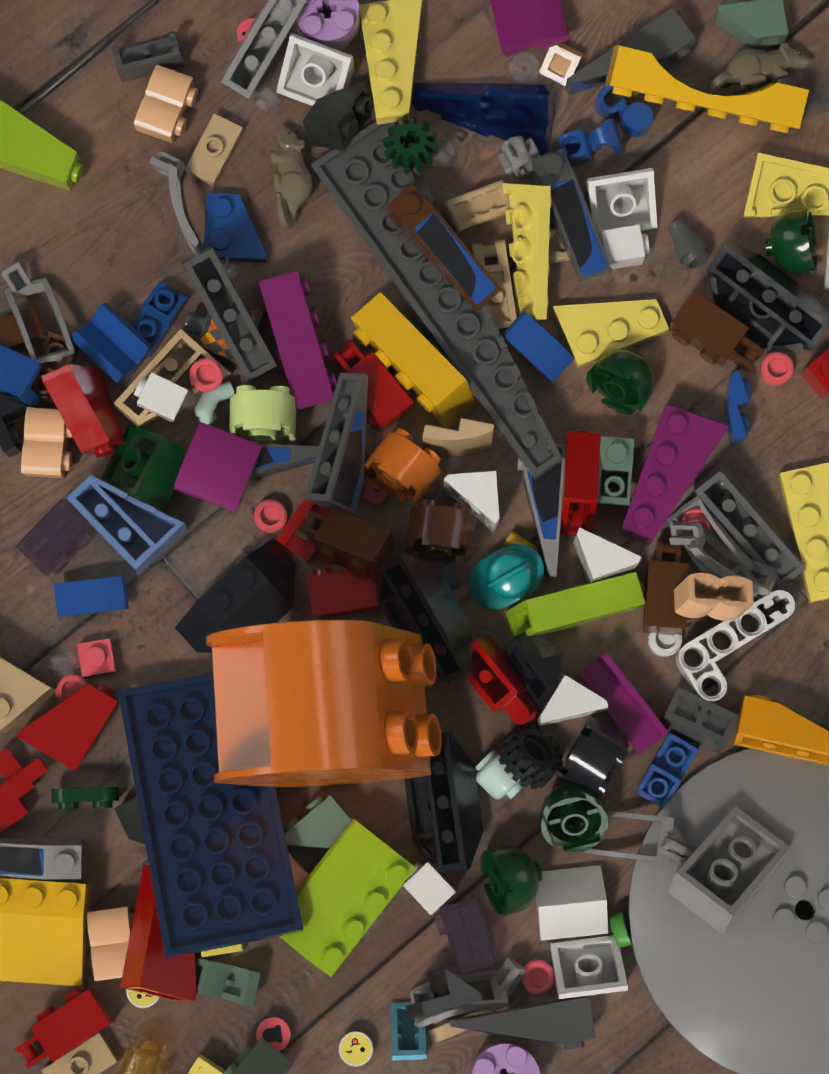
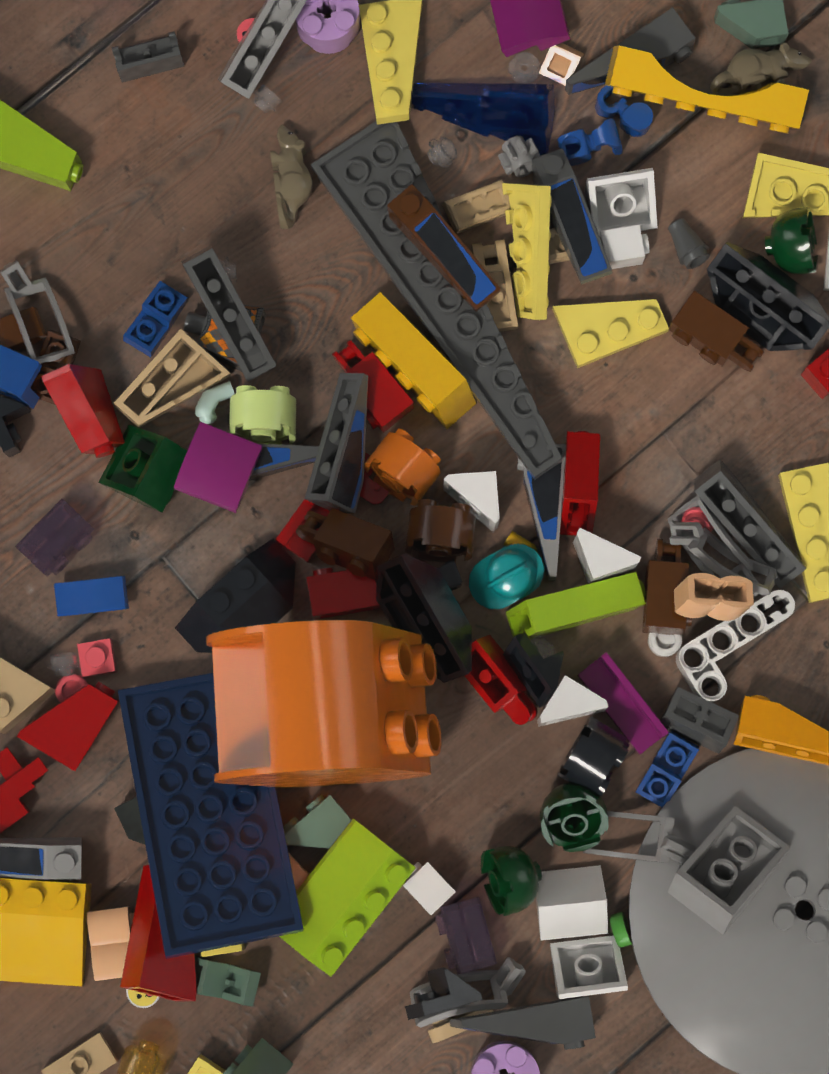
red brick [15,986,115,1069] -> none
light nougat brick [21,407,73,479] -> none
dark green plate [51,787,119,810] -> none
medium blue wedge [66,475,188,575] -> none
blue panel [70,303,151,383] -> none
light nougat brick [134,65,198,143] -> none
white brick [134,372,188,423] -> none
light grey sword [149,151,202,254] -> none
tan plate [185,114,244,187] -> none
coral tile [189,358,223,393] -> none
blue wing [203,193,267,262] -> none
coral tile [254,499,288,534] -> none
coral tile [256,1017,291,1051] -> none
magenta wedge [259,271,337,410] -> none
white slope [276,33,354,106] -> none
pearl dark grey slope [303,82,373,151] -> none
light yellow tile [339,1031,373,1067] -> none
dark green gear [383,116,439,175] -> none
medium azure slope [390,1002,427,1061] -> none
black wedge [404,732,484,873] -> none
tan slope [423,418,494,456] -> none
light aqua head [475,749,524,800] -> none
black tyre [497,724,564,789] -> none
blue slope [502,311,574,383] -> none
coral tile [521,959,555,995] -> none
dark green cylinder [586,349,655,415] -> none
sand green slope [598,436,635,506] -> none
magenta wedge [619,404,729,545] -> none
blue slope [725,370,752,446] -> none
coral tile [759,352,794,386] -> none

